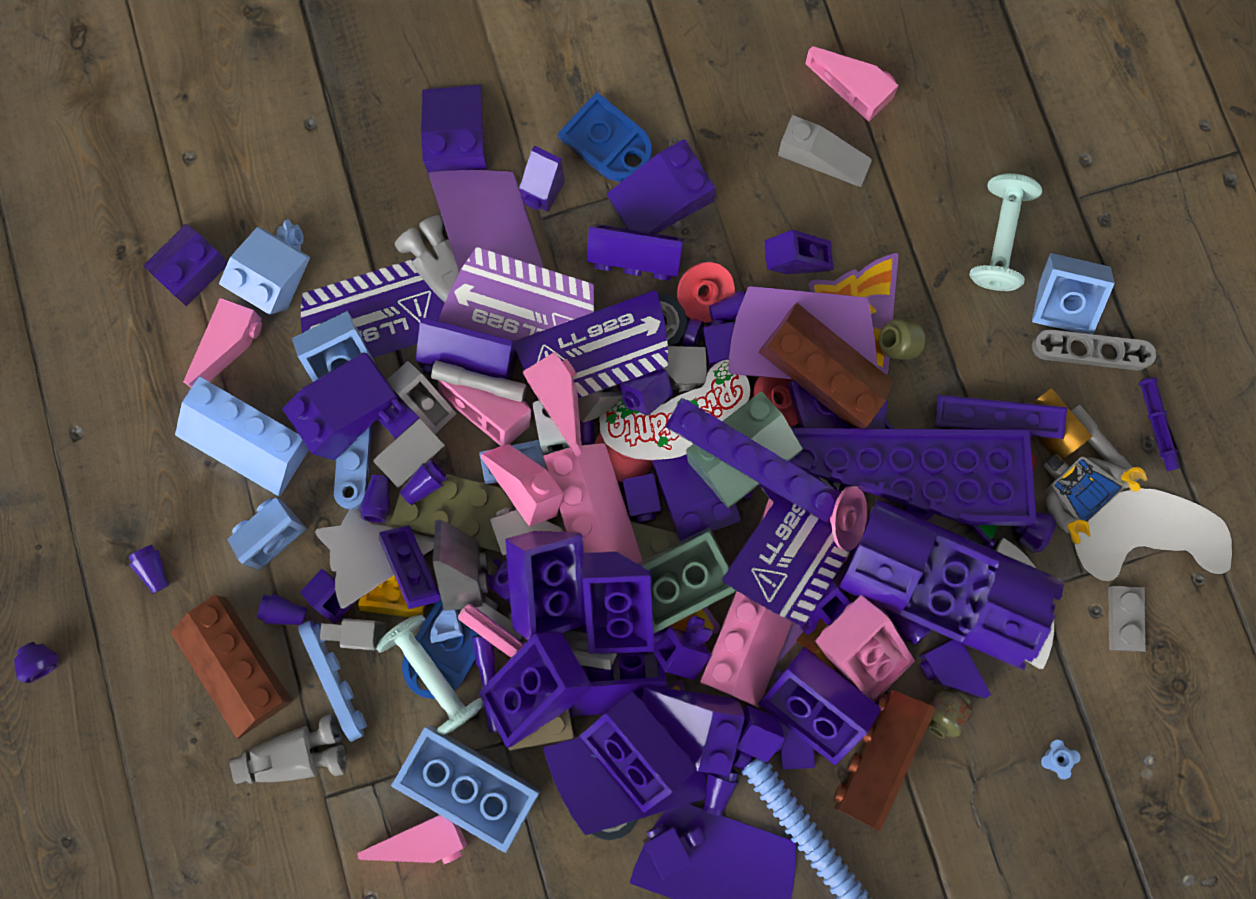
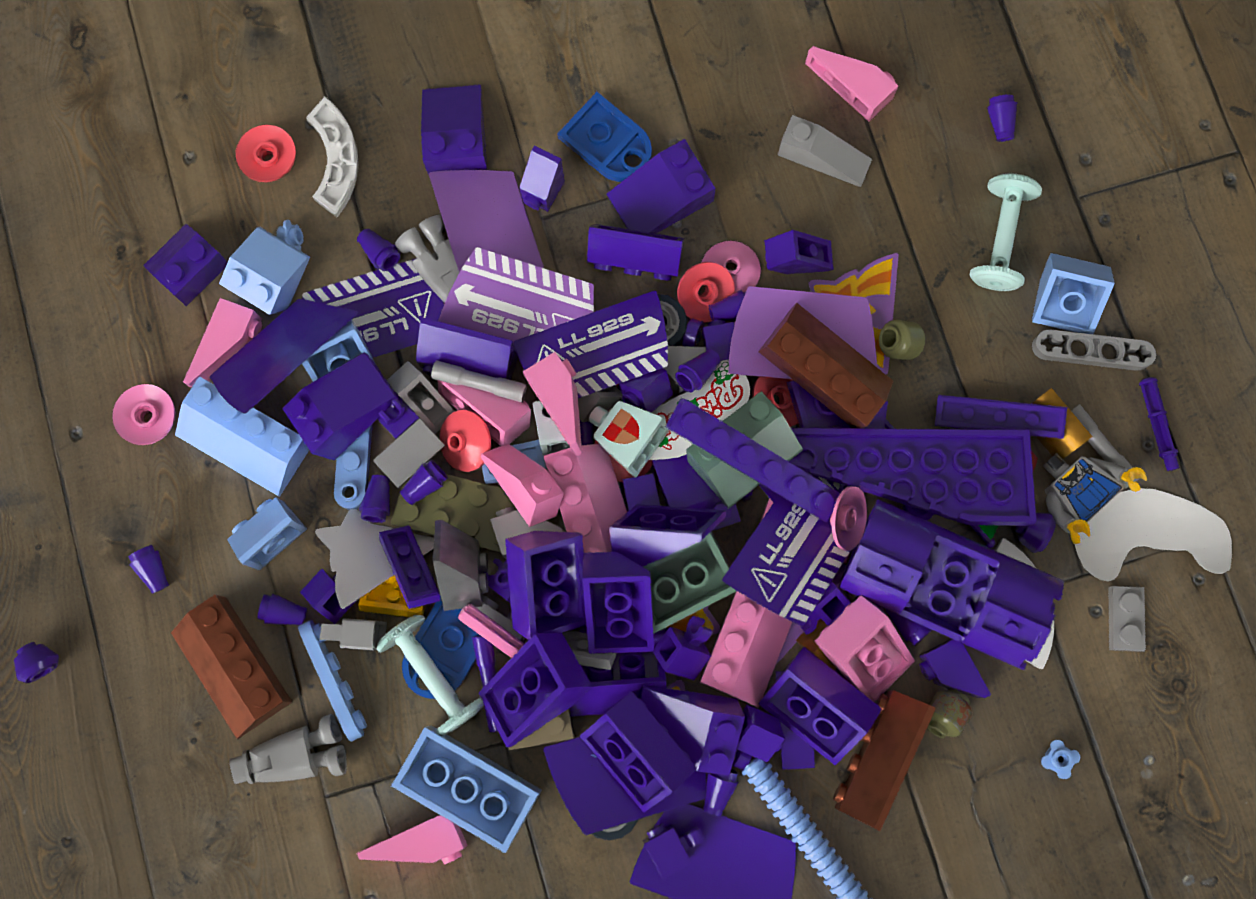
light blue tile [431,609,464,644] -> none
none -> bright pink dish [113,384,175,445]
none -> dark purple sticker [210,299,359,414]
none -> coral dish [236,125,296,182]
none -> white tile [306,96,358,218]
none -> dark purple cone [357,228,400,271]
none -> coral dish [440,410,491,472]
none -> light aqua torso [589,401,669,478]
none -> dark purple slope [609,504,726,567]
none -> dark purple cone [675,349,721,393]
none -> bright pink dish [702,241,761,293]
none -> dark purple cone [987,95,1017,142]

